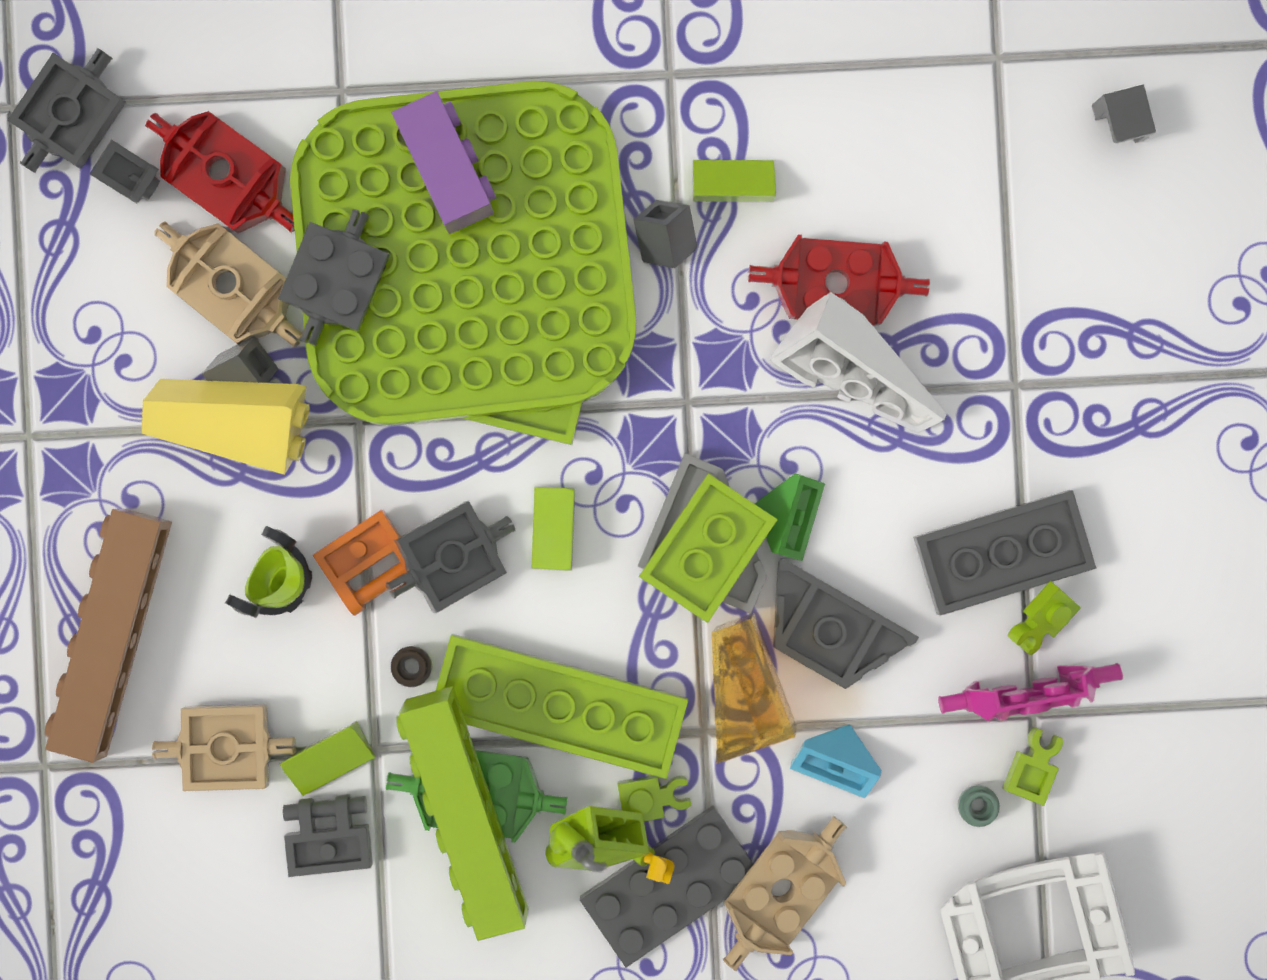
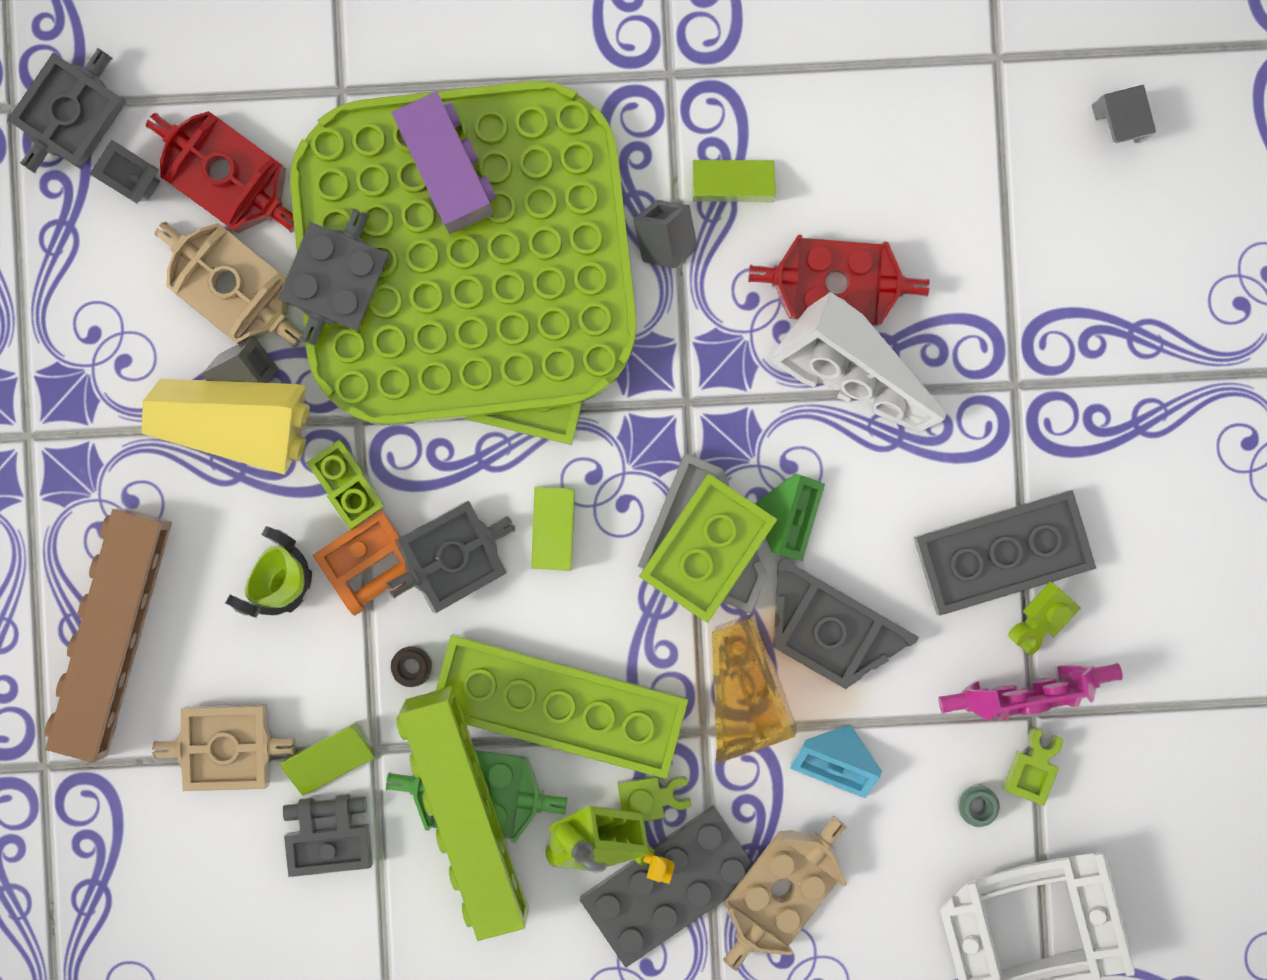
none -> lime slope [306,439,385,530]

